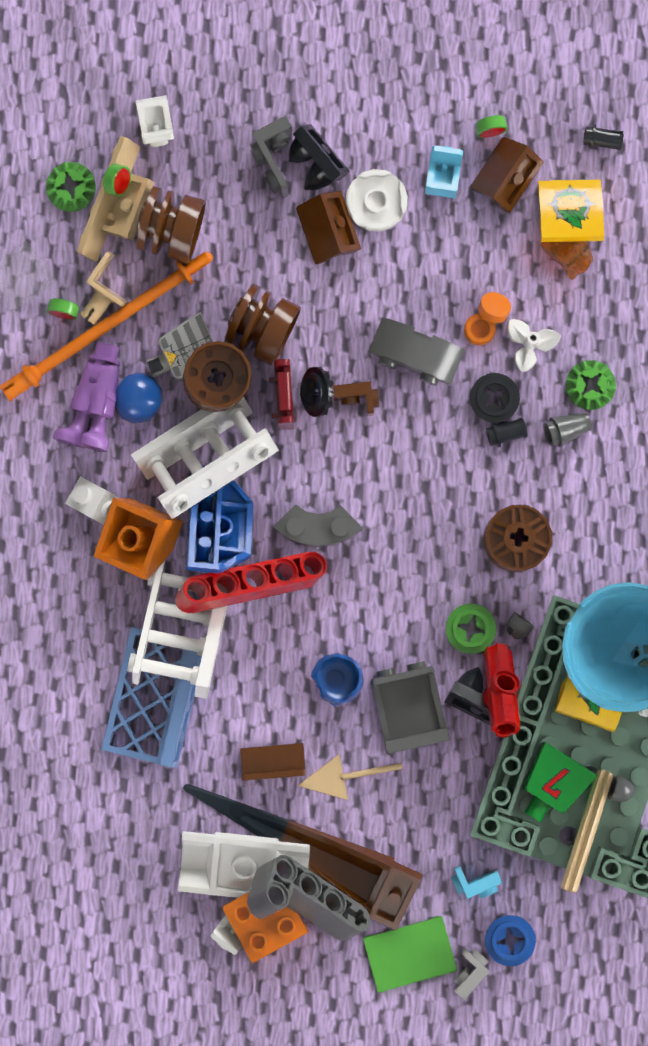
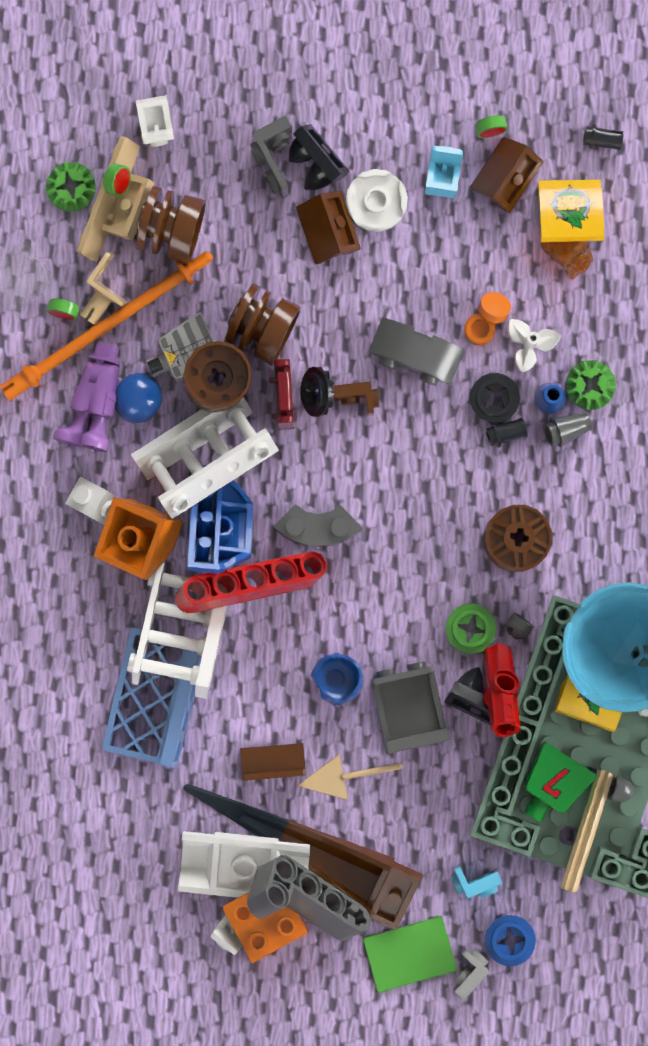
none -> blue cone [535,382,566,414]

